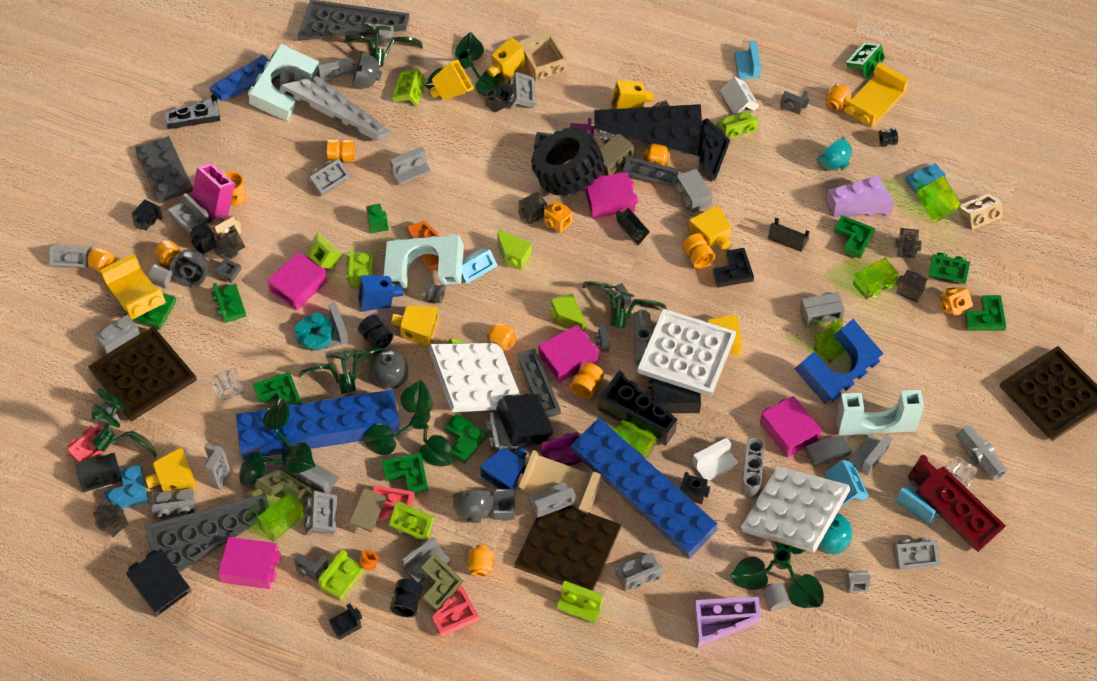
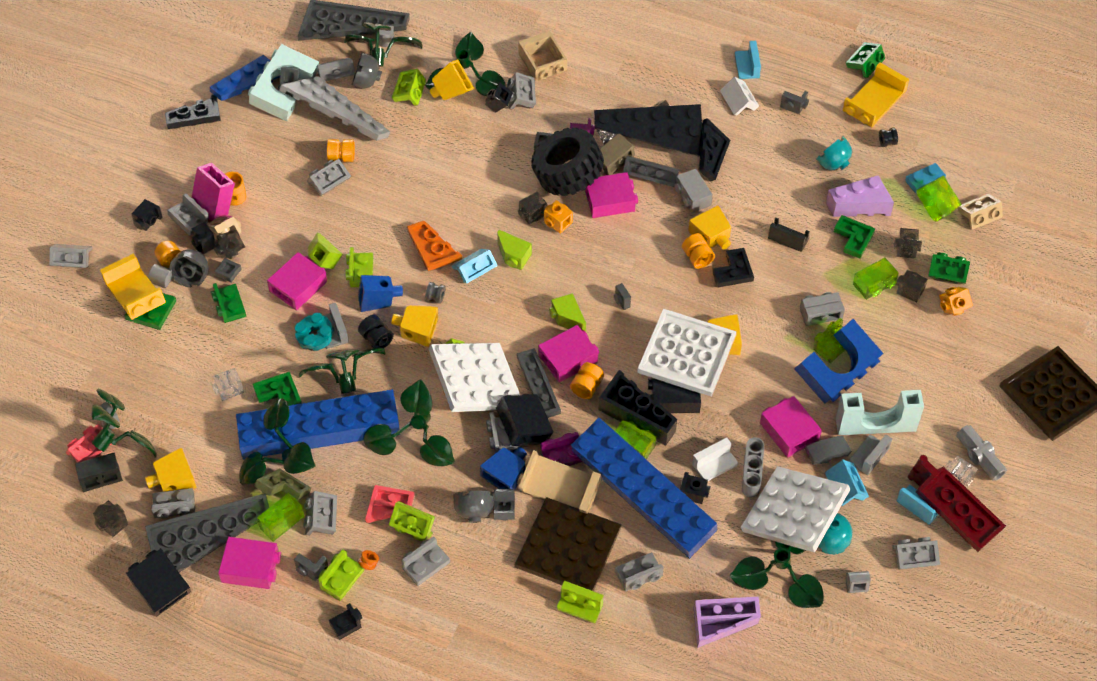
light orange head [87,247,116,273] -> none
dark brown plate [88,326,197,422] -> none
light grey brick [94,314,140,355] -> none
dark azure plate [103,465,148,512] -> none
dark grey plate [135,136,193,203] -> none
light grey bracket [204,444,231,490] -> none
light grey panel [293,464,339,494] -> none
dark tan panel [347,488,386,533] -> none
green brick [366,204,389,234] -> none
dark grey cylinder [370,350,408,389] -> none
green plate [382,453,428,494] -> none
light aqua arch [384,234,464,288] -> none
light grey bracket [390,146,431,185] -> none
black wheel [390,579,423,618] -> none
olive plate [419,553,464,613] -> none
coral wing [432,586,479,637] -> none
green plate [444,413,488,464] -> none
light orange head [466,545,495,577] -> none
yellow torso [487,37,526,79] -> none
light orange head [487,322,517,350] -> none
light grey panel [529,483,575,518] -> none
dark green plant [583,281,667,328] -> none
dark grey plate [595,325,610,352] -> none
yellow torso [610,80,654,109] -> none
pearl dark grey hinge [615,207,650,245] -> none
light grey piece [634,310,652,365] -> none
light orange head [643,143,670,165] -> none
lime bracket [716,111,759,139] -> none
light grey brick [763,583,791,612] -> none
light orange head [825,84,852,110] -> none
green plate [965,295,1006,331] -> none

